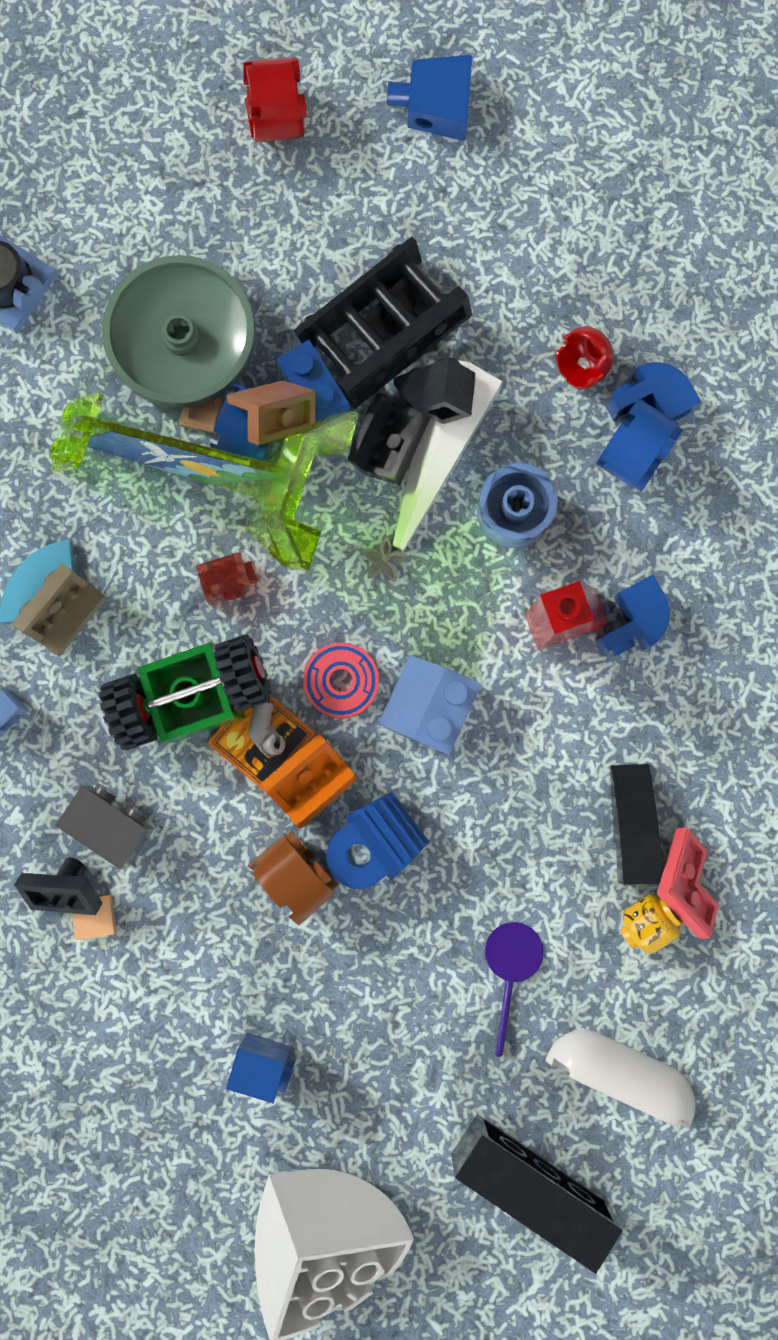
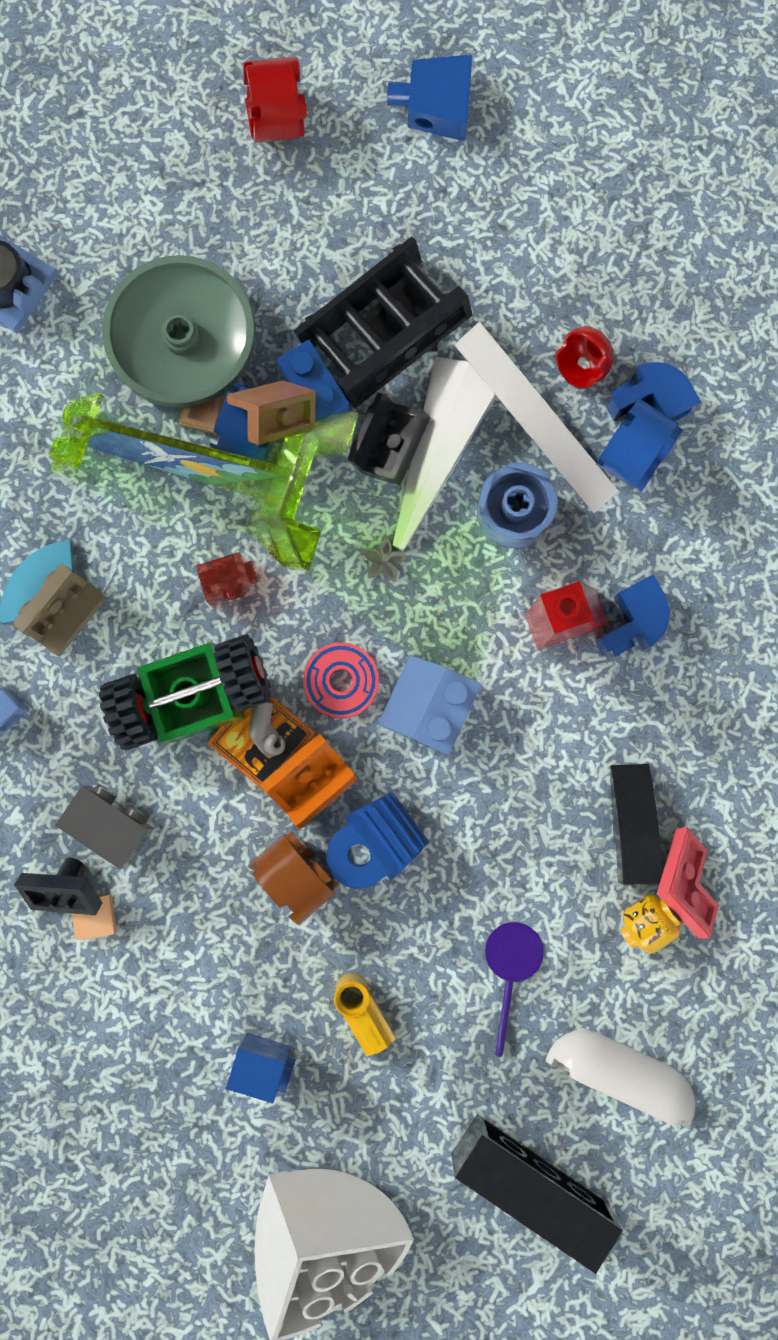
black slope [393,357,475,424] -> none
none -> yellow piece [334,973,396,1057]
none -> white sticker [454,321,618,513]

